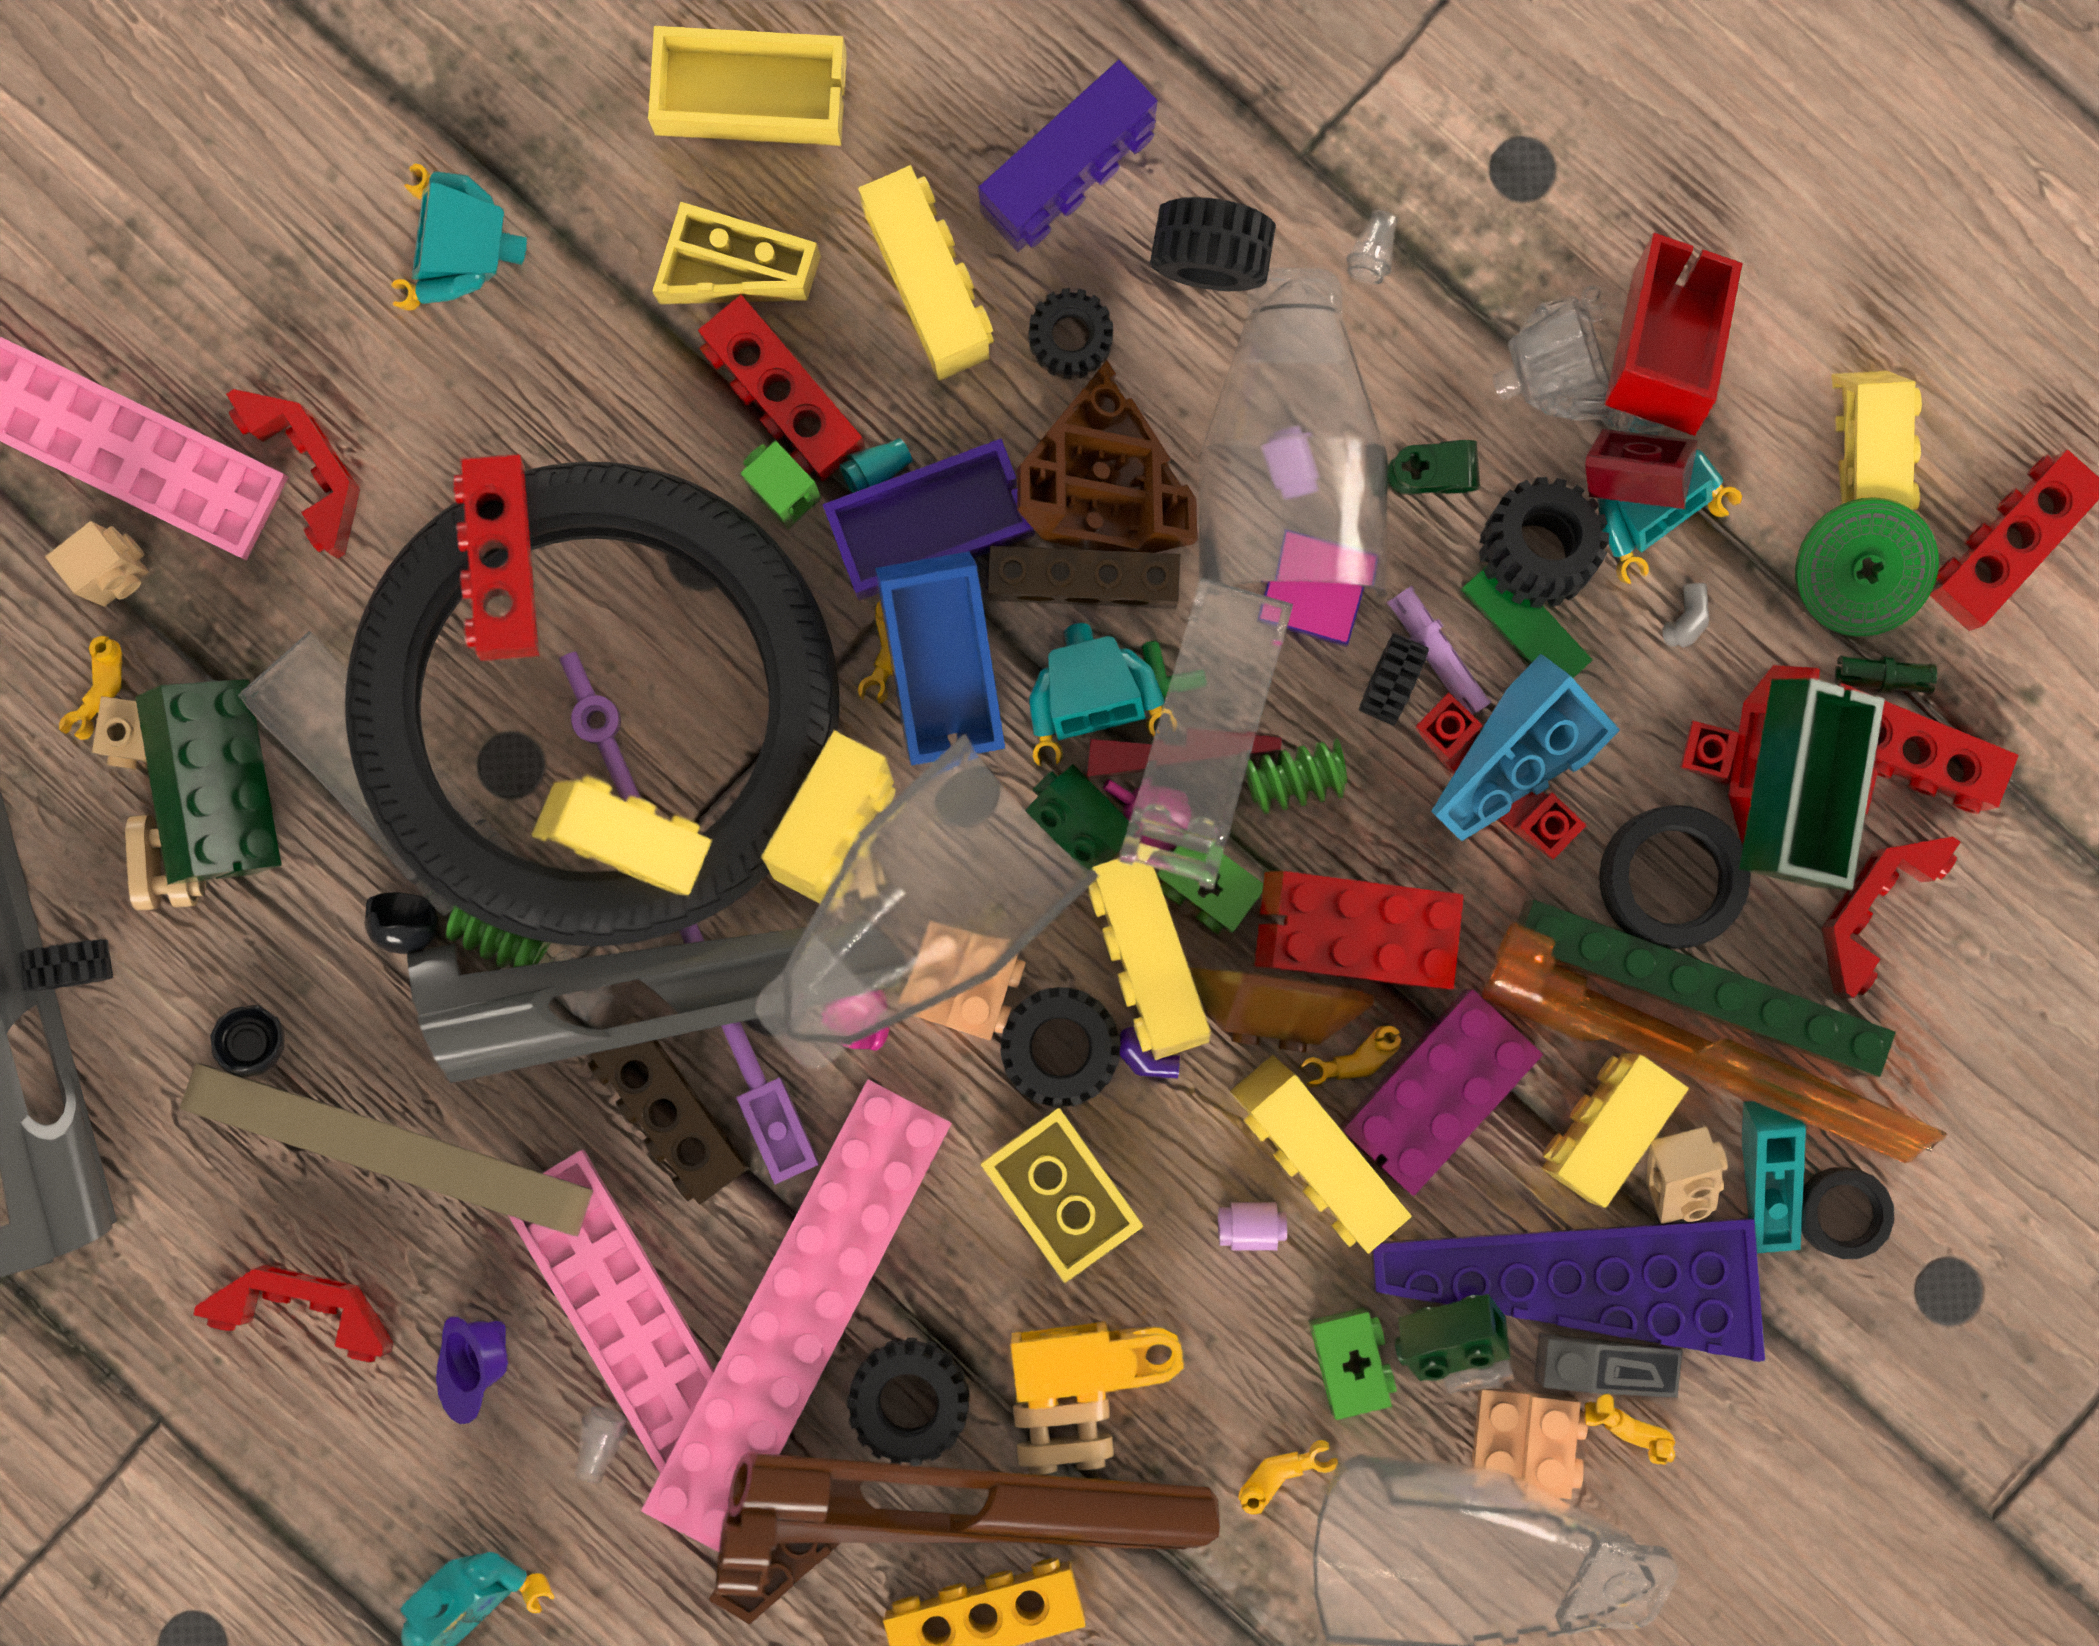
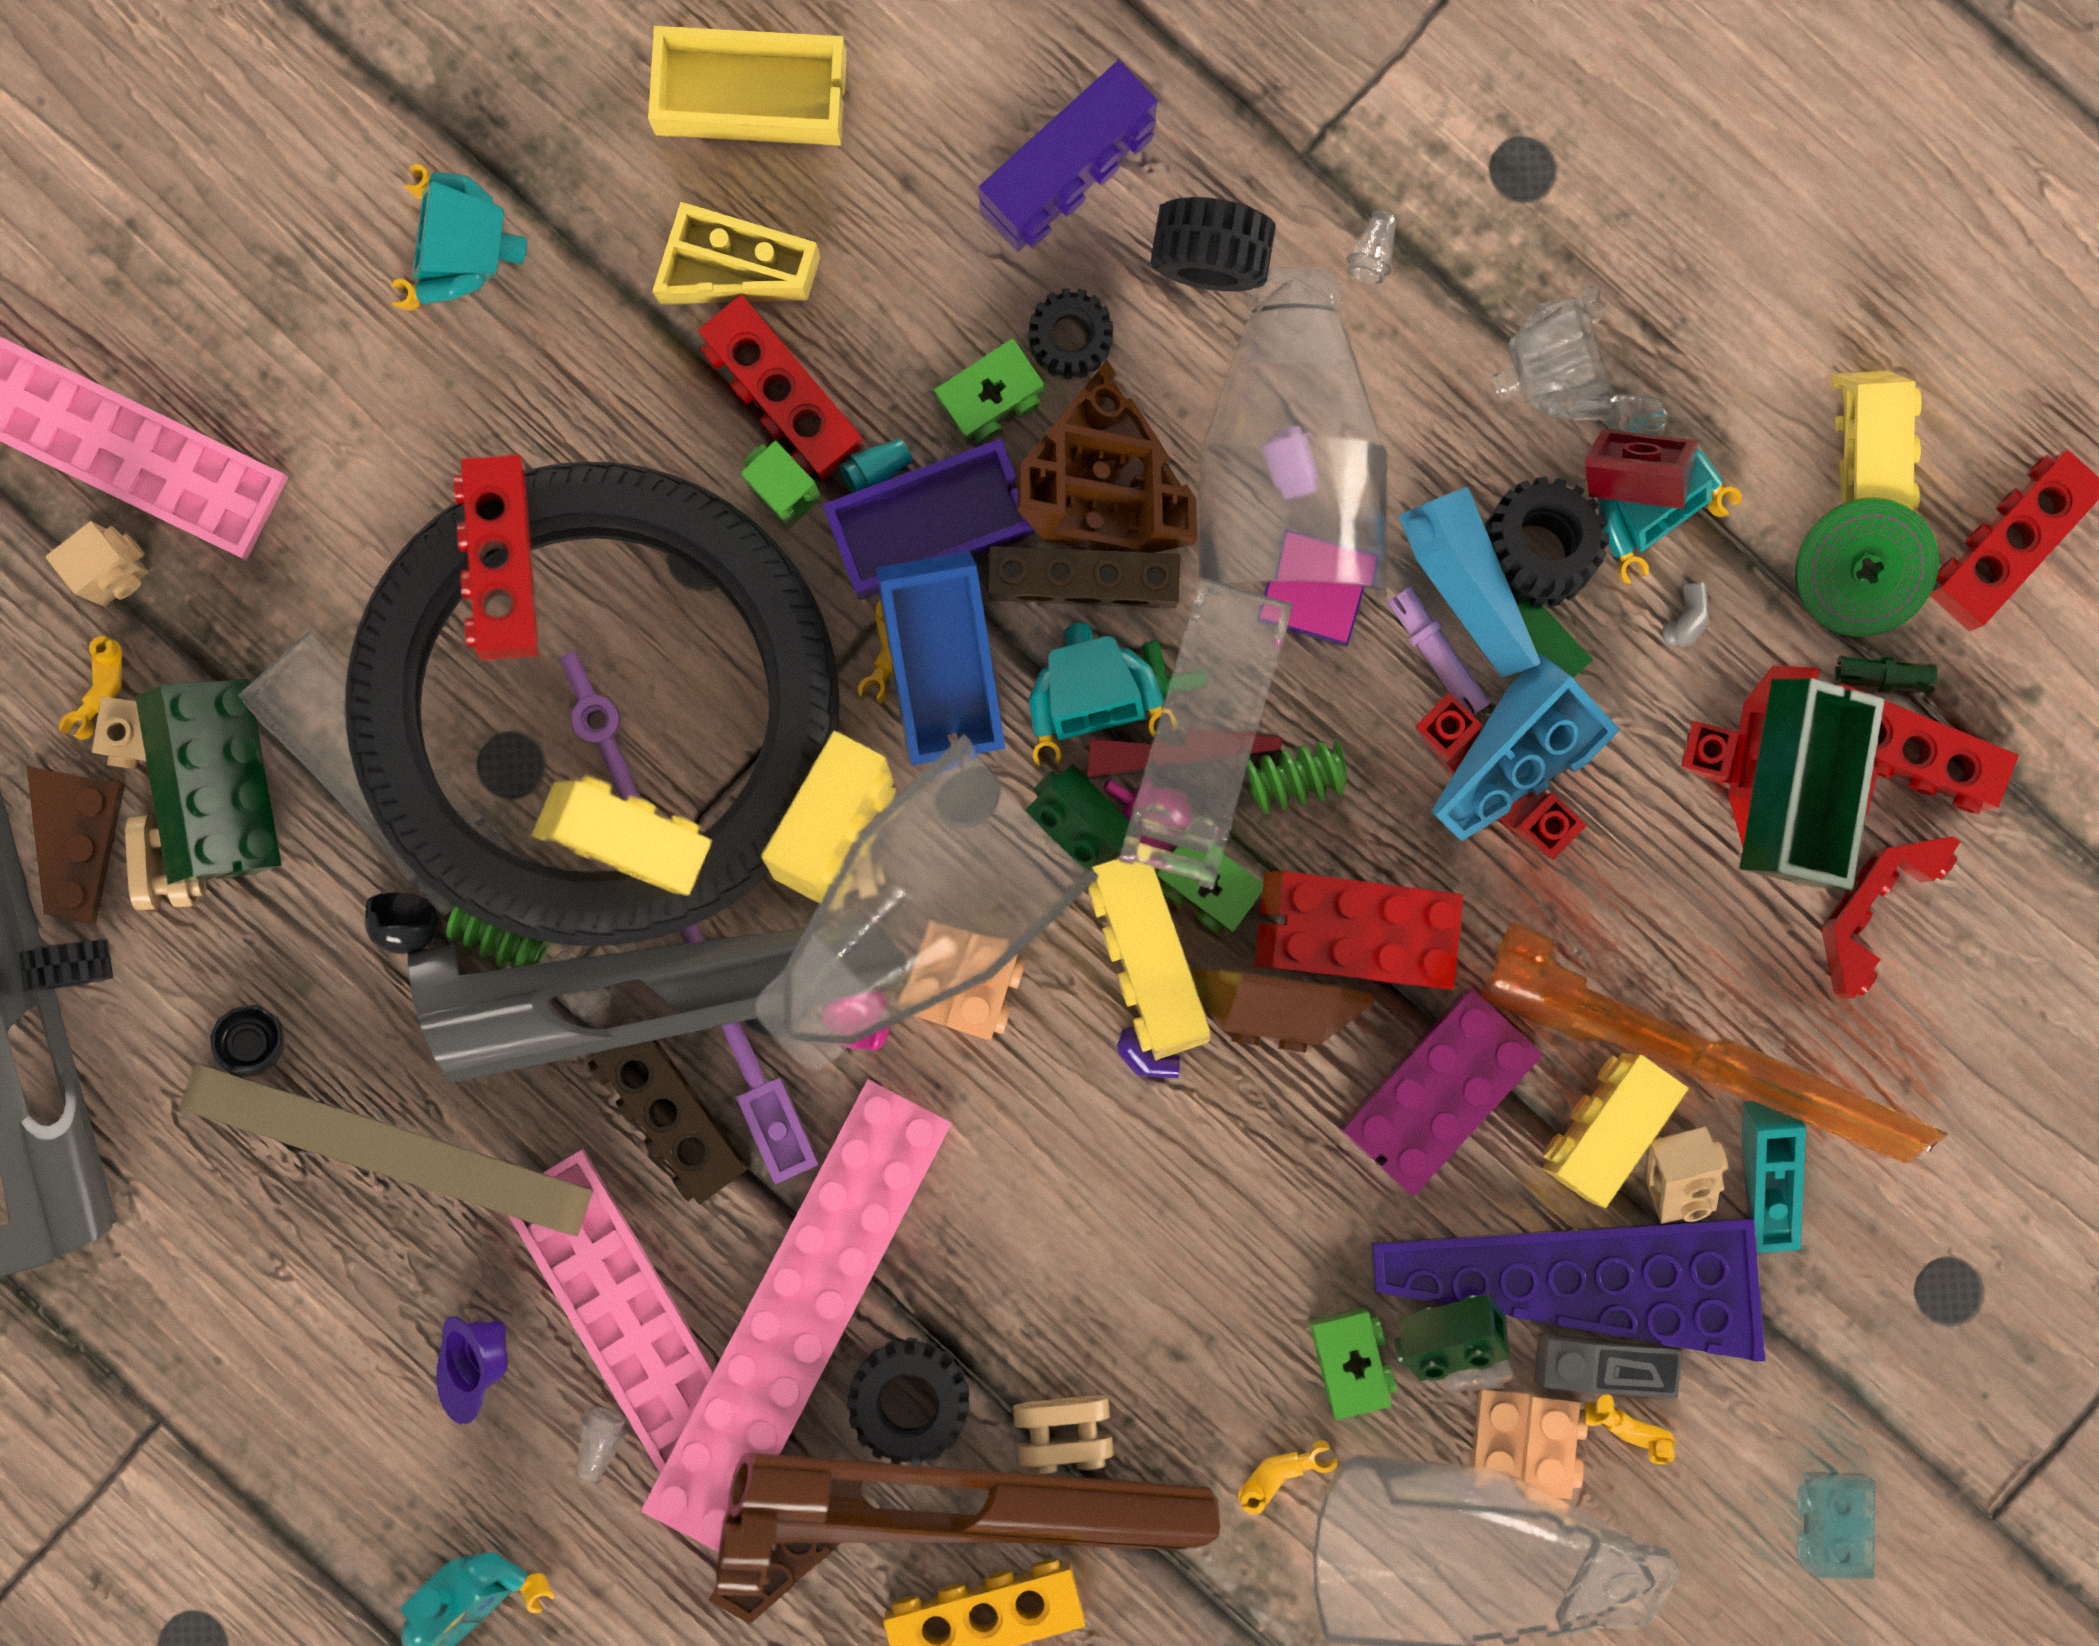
red slope [193,1265,394,1362] -> none
red slope [226,389,360,559] -> none
light yellow piece [858,165,994,381] -> none
light yellow brick [980,1108,1144,1283] -> none
black tyre [1000,987,1121,1108] -> none
yellow brick [1011,1321,1184,1409] -> none
lavender brick [1218,1202,1287,1251] -> none
light yellow wedge [1230,1055,1412,1254] -> none
yellow arm [1299,1025,1402,1088] -> none
black tyre [1359,633,1429,726] -> none
dark green piece [1386,440,1480,495] -> none
dark green brick [1509,900,1896,1077] -> none
black tyre [1599,805,1751,949] -> none
red piece [1604,233,1743,436] -> none
black tyre [1801,1167,1895,1259] -> none
none -> reddish brown wing [27,766,125,924]
none -> bright green brick [934,338,1044,445]
none -> dark azure wedge [1398,486,1541,678]
none -> clear light blue brick [1797,1472,1875,1579]

